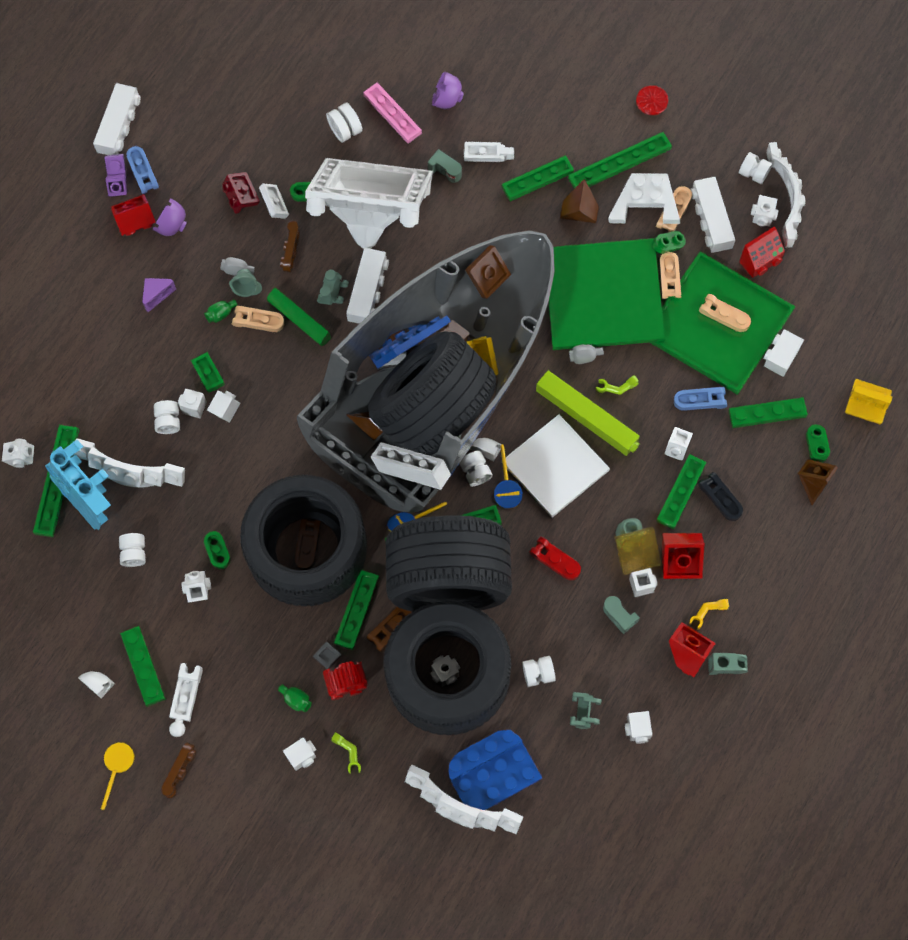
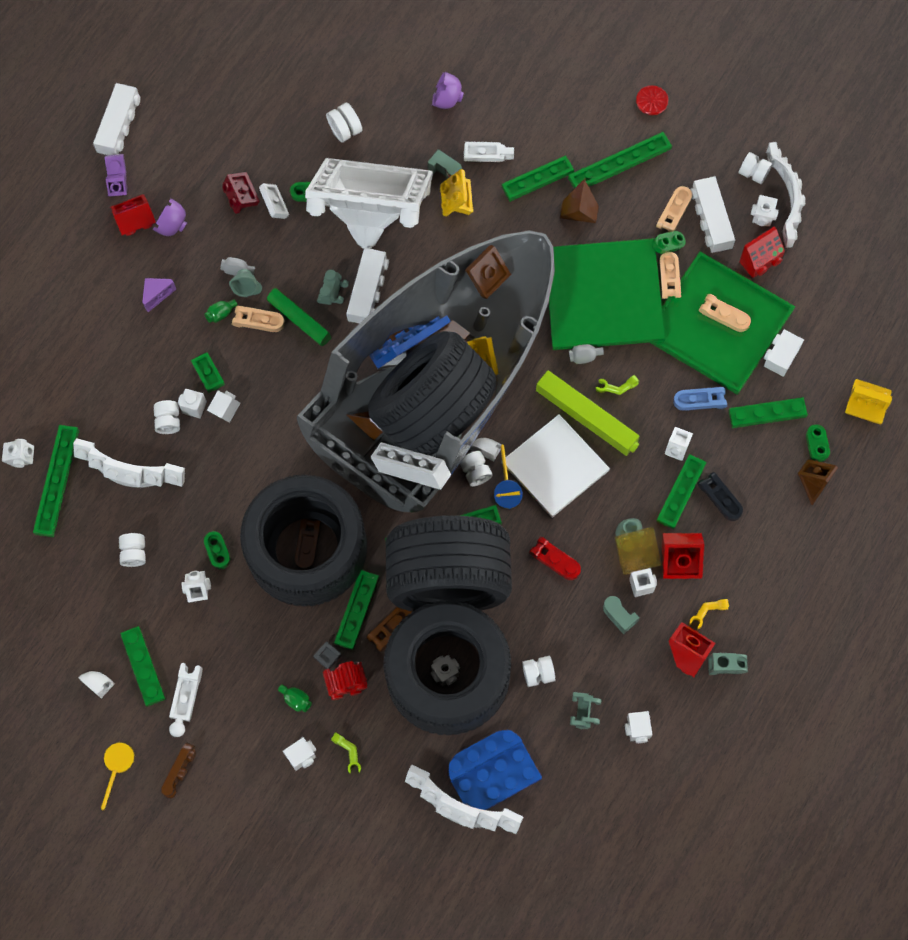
medium azure piece [45,439,111,530] -> none
medium blue plate [127,146,159,194] -> none
reddish brown plate [280,221,300,273] -> none
bright pink plate [363,83,422,143] -> none
blue piece [387,502,447,532] -> none
white wing [608,174,680,224] -> none
none -> yellow bracket [440,169,473,217]

